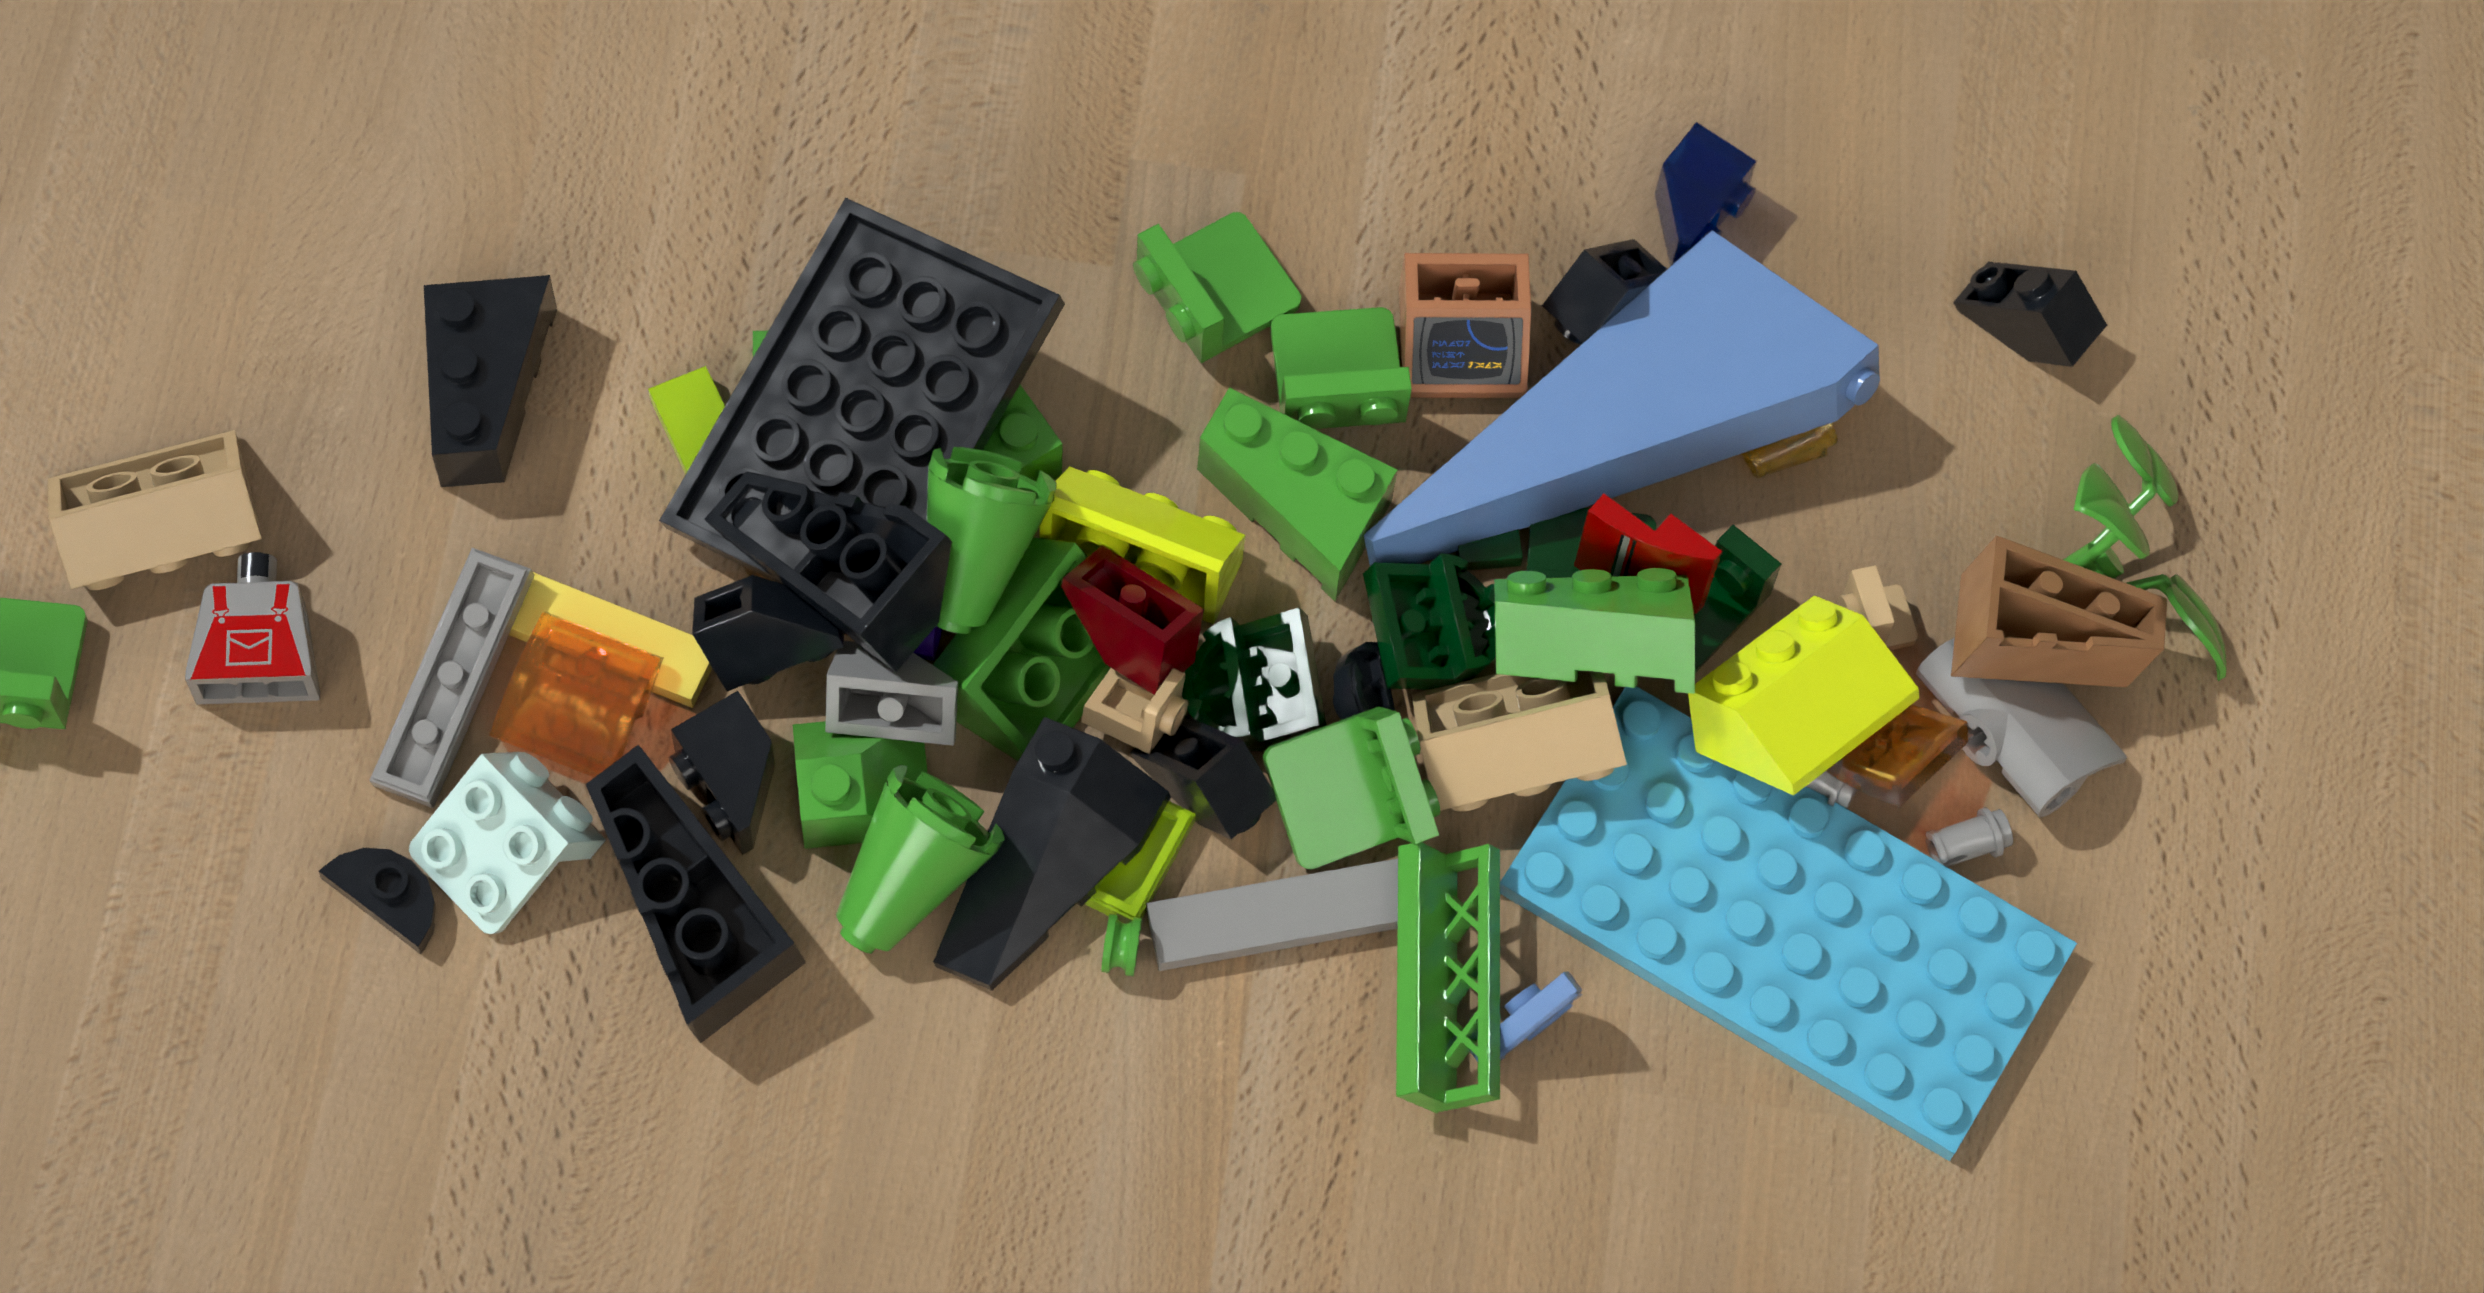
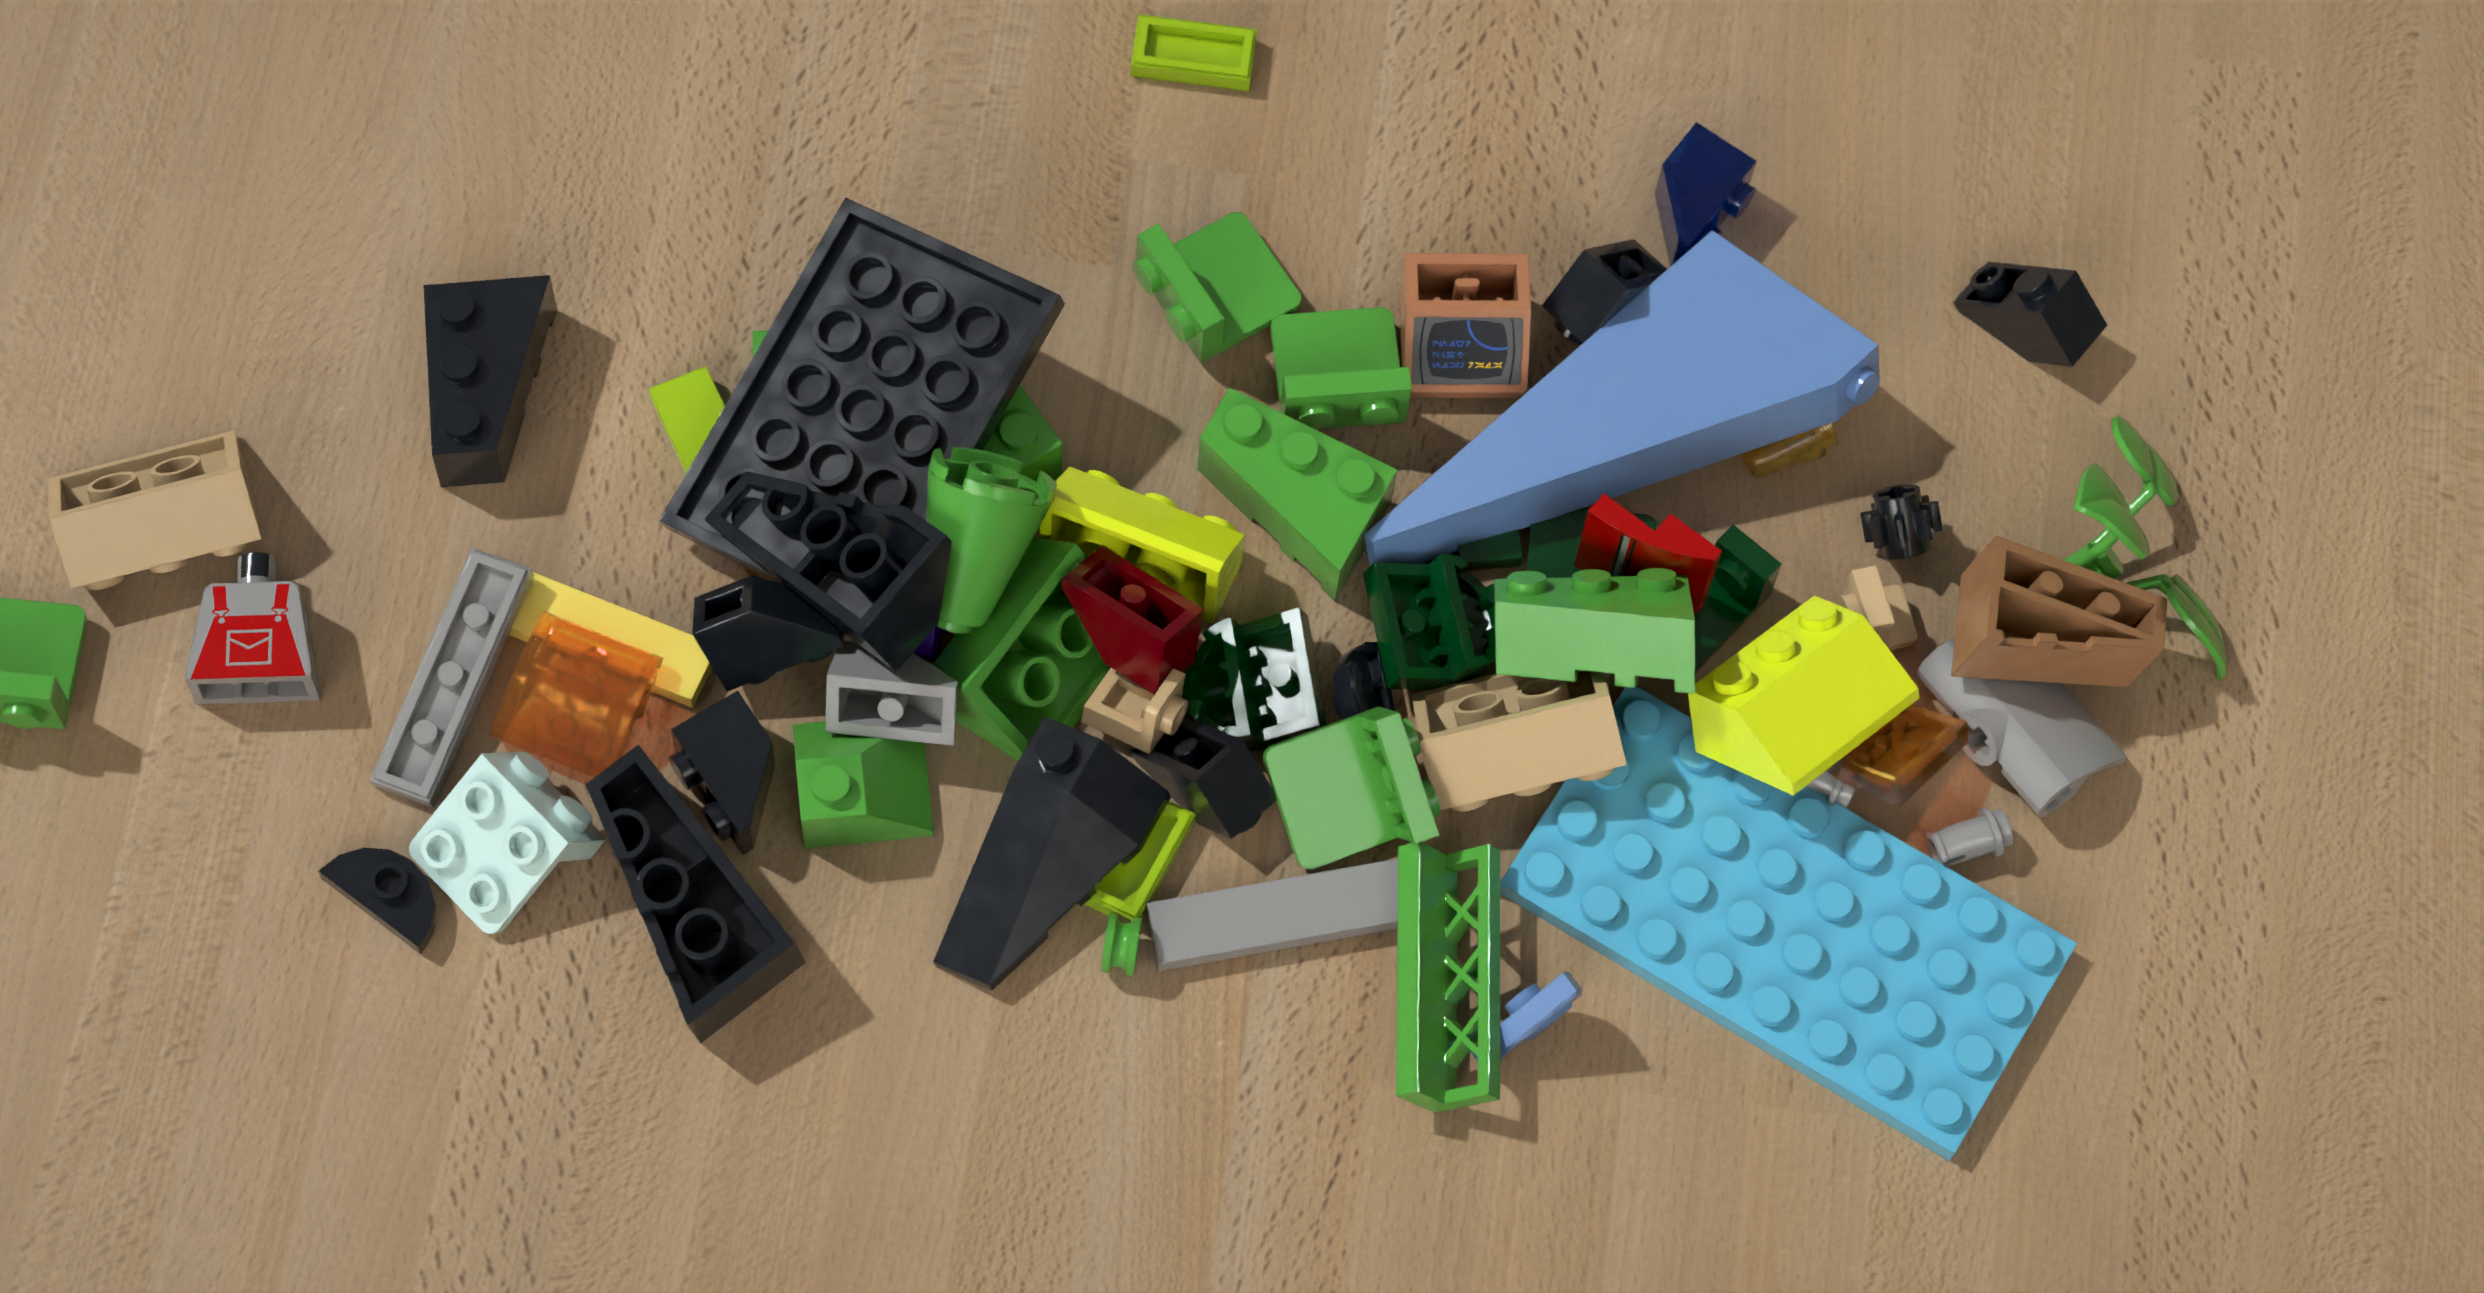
bright green cone [836,765,1005,954] -> none
none -> lime tile [1130,14,1257,91]
none -> black gear [1860,484,1943,559]

